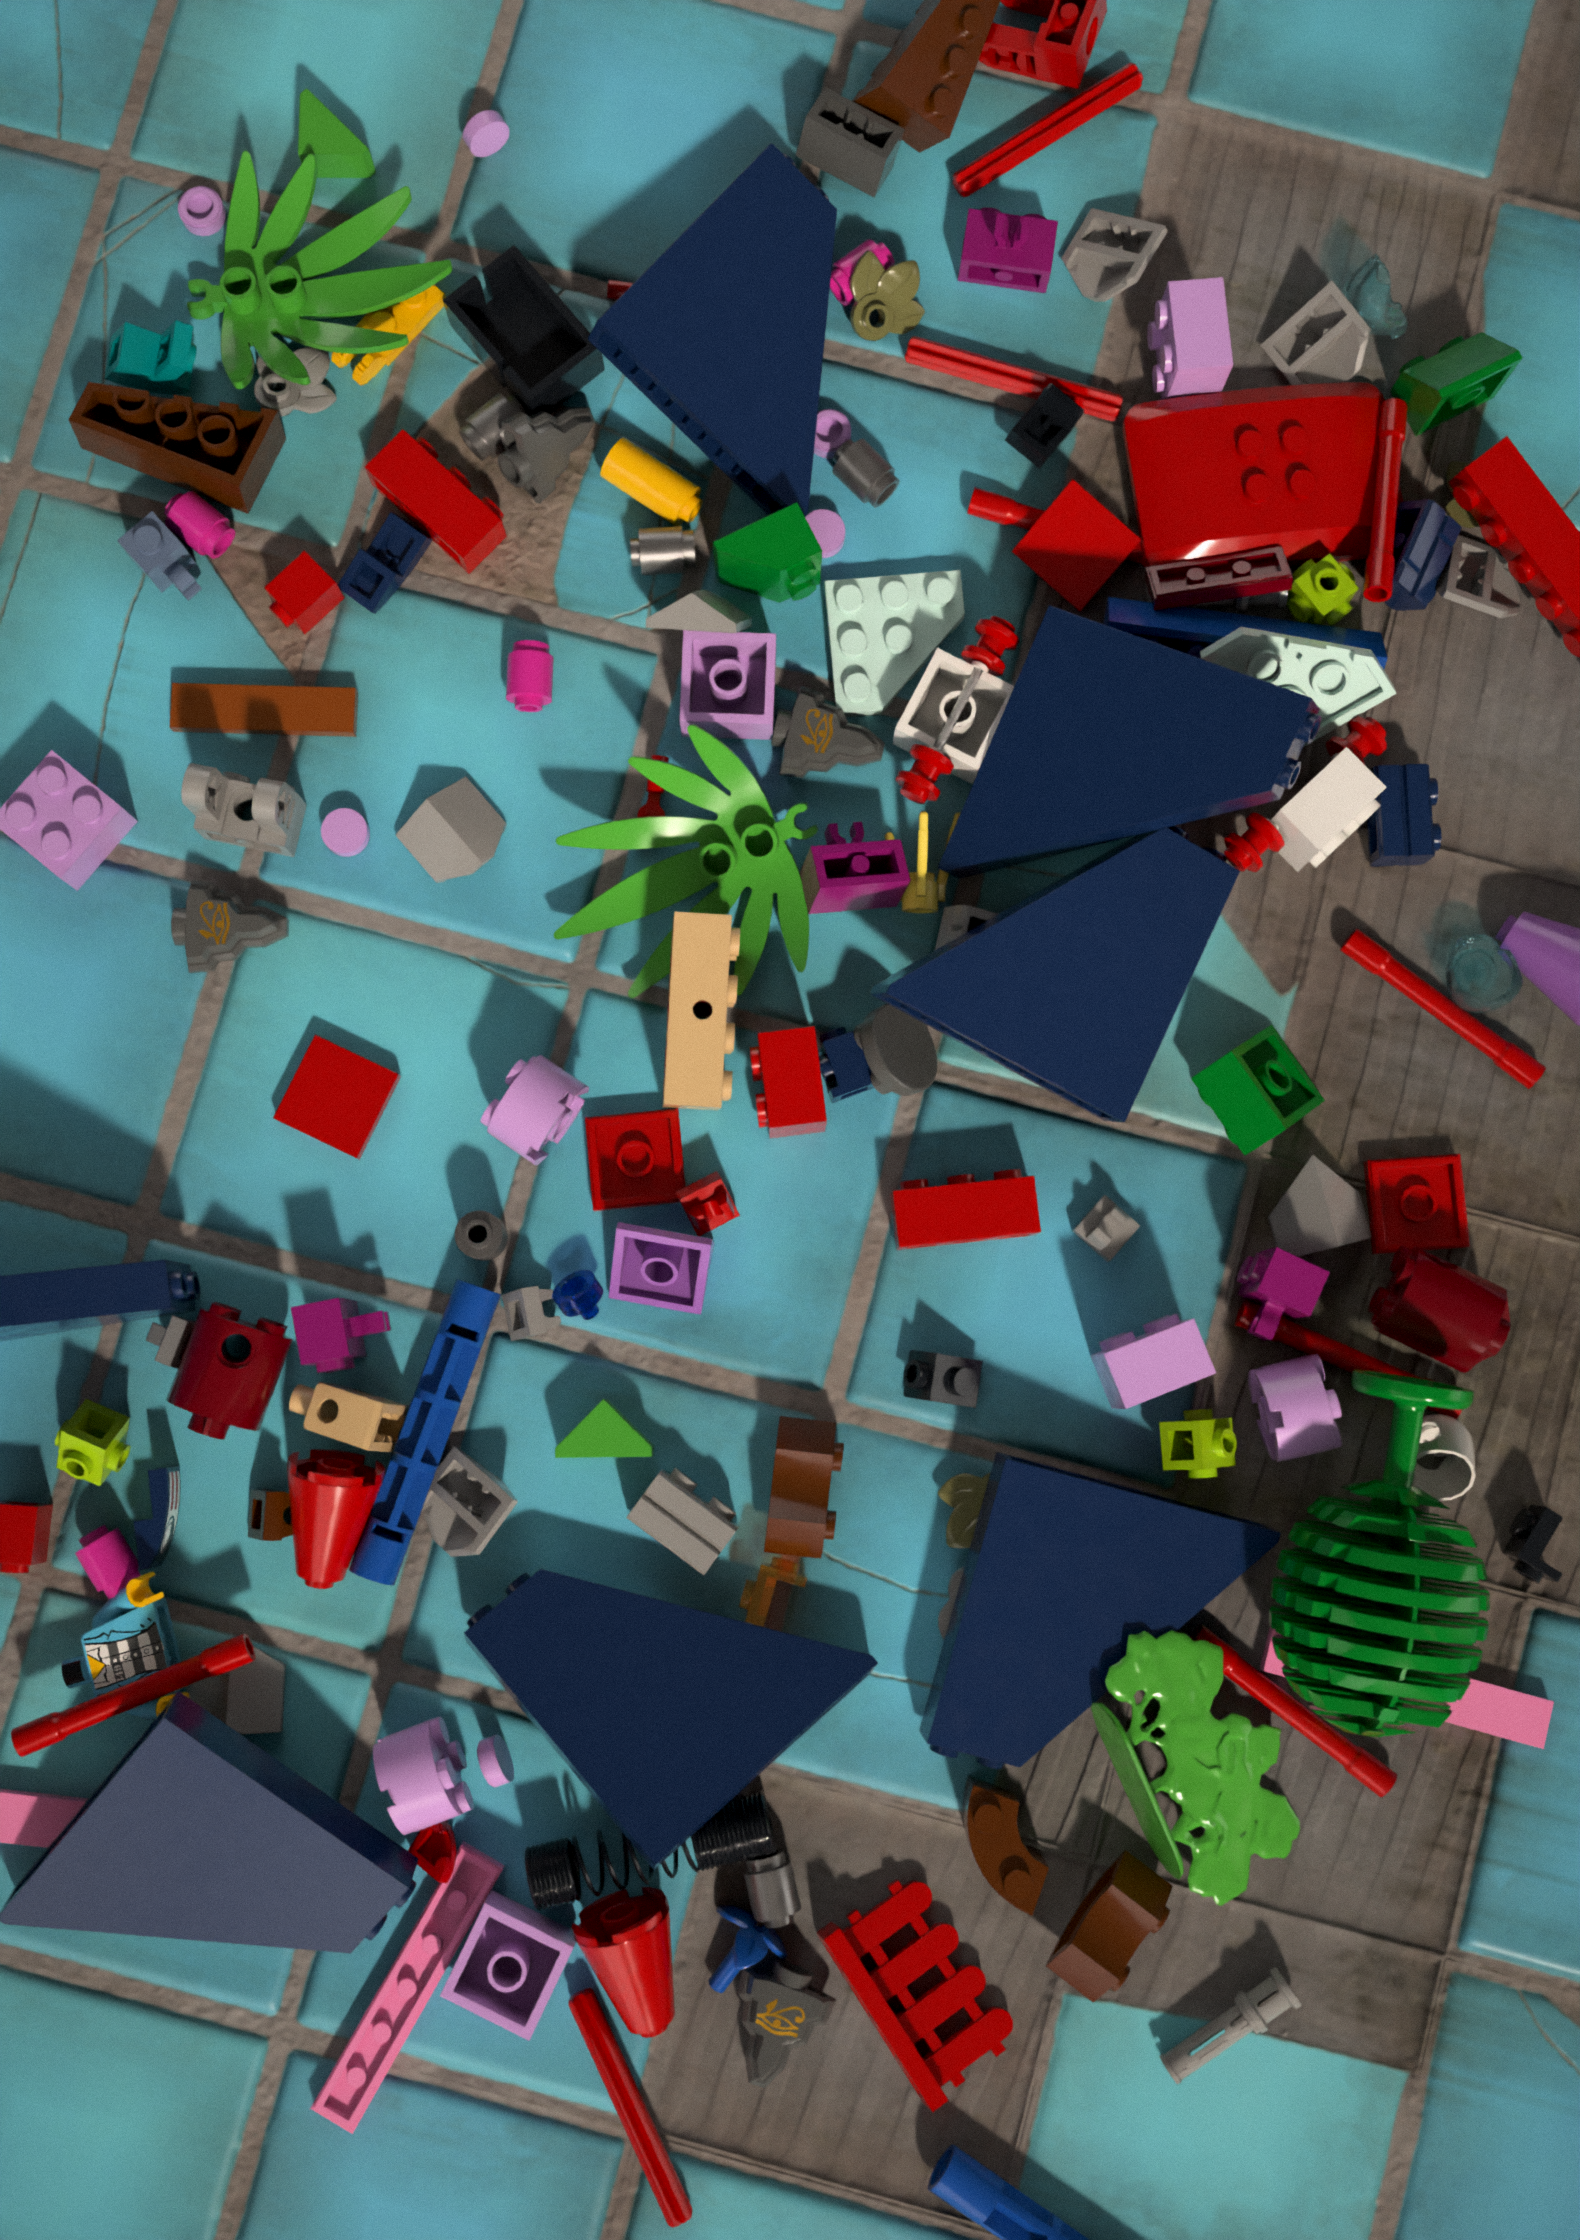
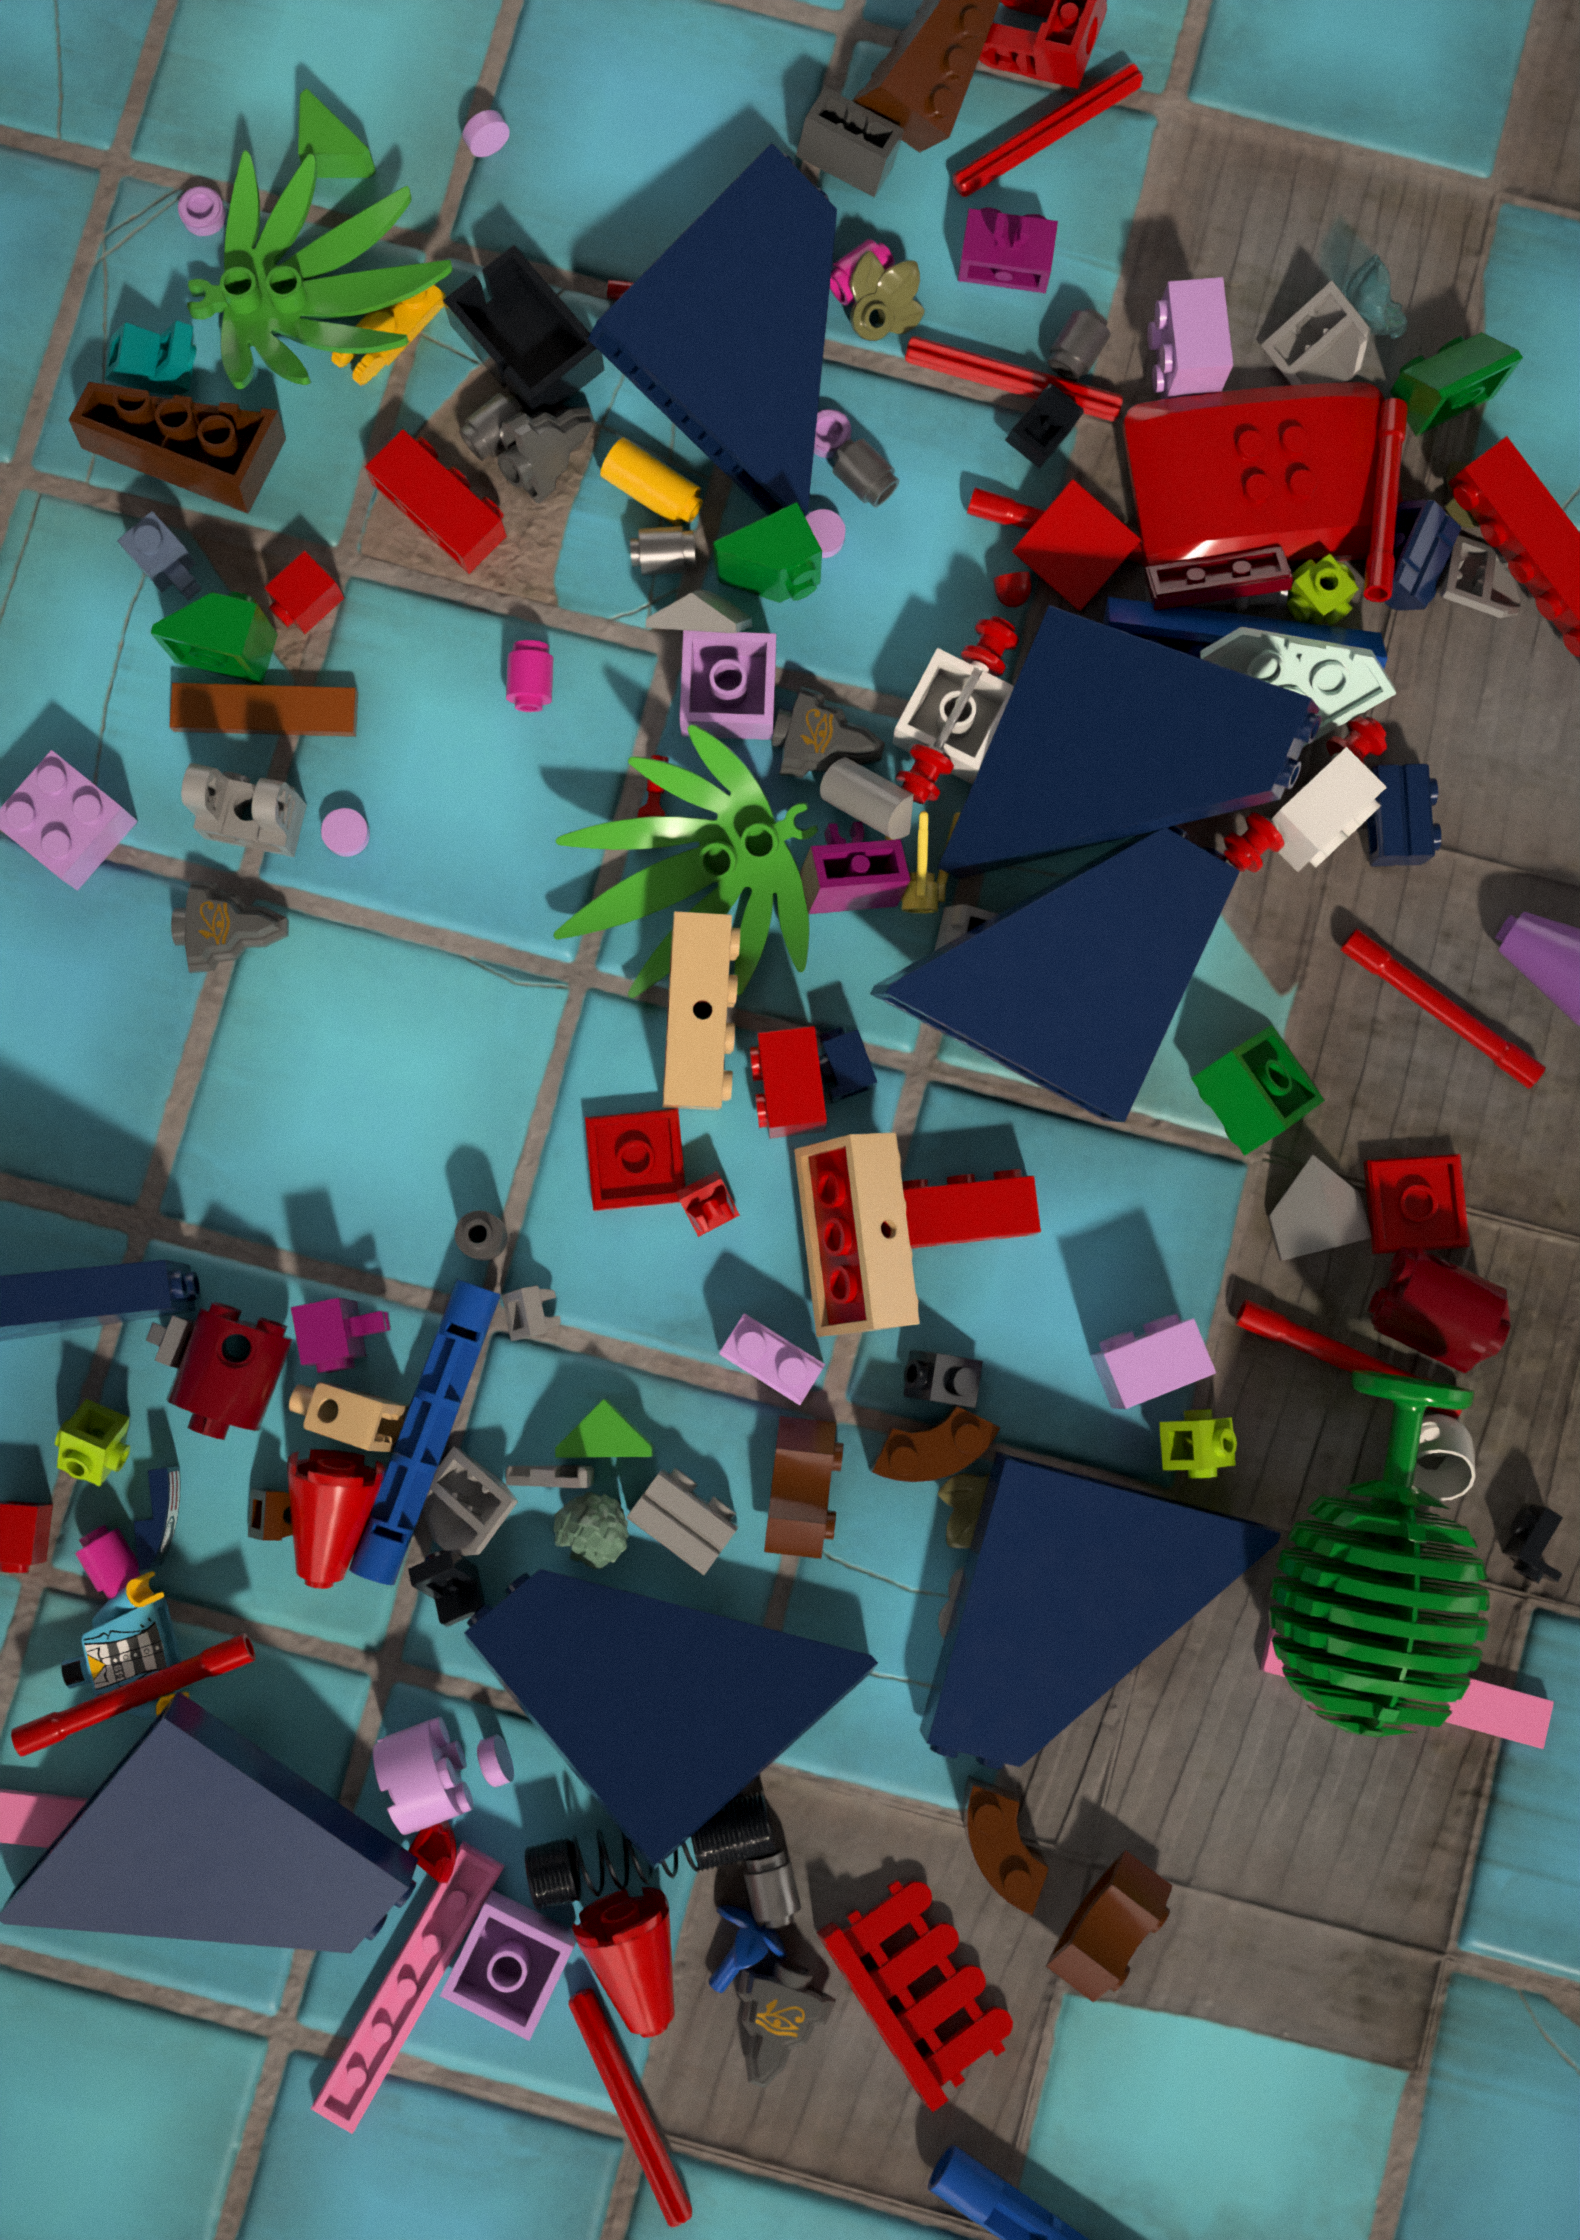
dark pink brick [164,491,235,559] -> none
light grey slope [186,1642,286,1734] -> none
light grey plate [254,340,337,416] -> none
red tile [273,1035,401,1160] -> none
dark blue slope [338,512,433,614] -> none
light grey slope [396,777,507,883] -> none
lavender brick [480,1055,589,1165] -> none
clear blue tile [552,1270,603,1320] -> none
medium lavender slope [609,1222,714,1315] -> none
clear orange bracket [739,1556,808,1627] -> none
light aqua plate [824,570,965,718] -> none
dark grey tile [854,1004,937,1096] -> none
light grey slope [1061,208,1168,302] -> none
light grey tile [1072,1195,1140,1262] -> none
bright green plant [1091,1630,1300,1906] -> none
light grey pin [1159,1966,1302,2084] -> none
red piece [1190,1624,1397,1797] -> none
magenta brick [1237,1247,1330,1341] -> none
lavender brick [1248,1354,1342,1462] -> none
clear light blue hair [1446,934,1523,1014] -> none
none -> green slope [151,591,278,685]
none -> black bracket [408,1550,486,1627]
none -> light grey tile [506,1465,594,1488]
none -> sand green piece [553,1492,629,1569]
none -> lavender brick [719,1313,825,1405]
none -> tan brick [794,1132,920,1337]
none -> light grey brick [820,757,914,840]
none -> reddish brown brick [870,1406,1001,1482]
none -> red hinge [993,572,1031,608]
none -> flat silver brick [1048,309,1111,382]

